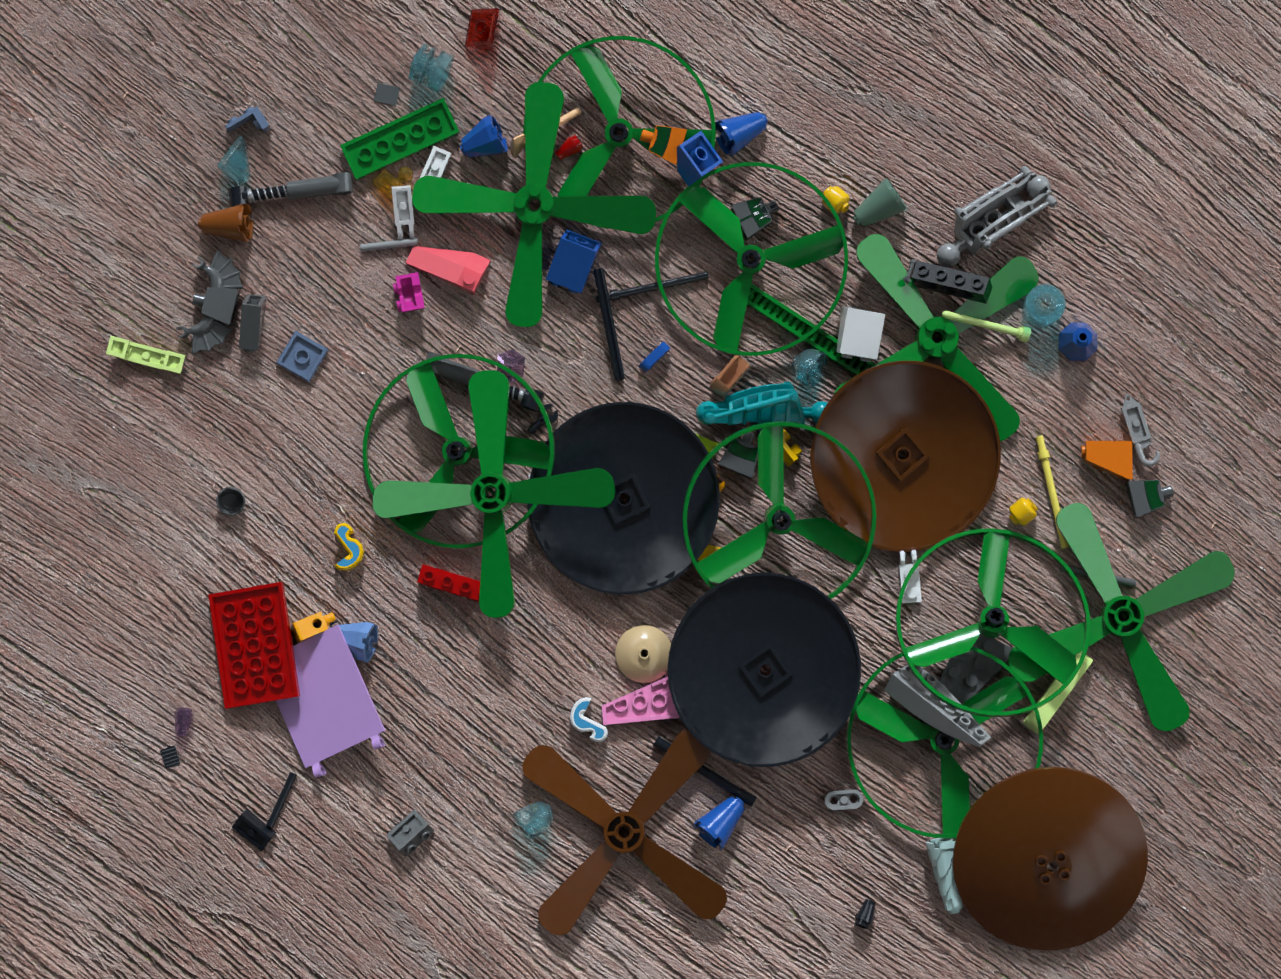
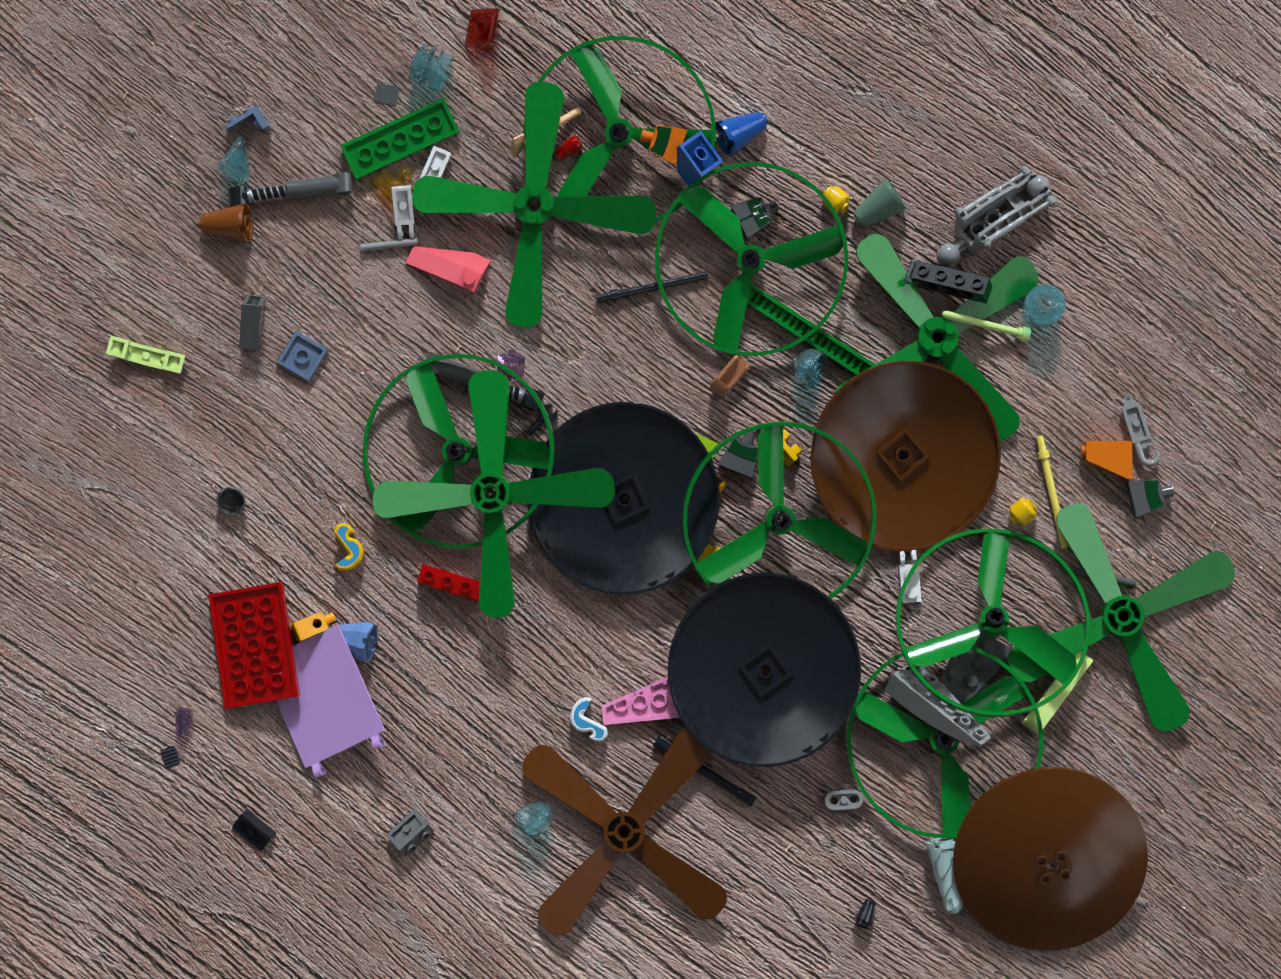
dark grey torso [176,250,243,354] -> none
black bar [266,772,297,828] -> none
dark pink cylinder [393,272,425,313] -> none
blue cone [460,115,509,158] -> none
blue slope [546,229,602,293] -> none
black axle [593,268,625,381] -> none
tan dish [615,625,671,683] -> none
blue beam [638,341,671,373] -> none
blue cone [693,797,745,851] -> none
teal piece [696,381,828,425] -> none
white slope [837,306,885,362] -> none
blue cone [1058,322,1098,362] -> none

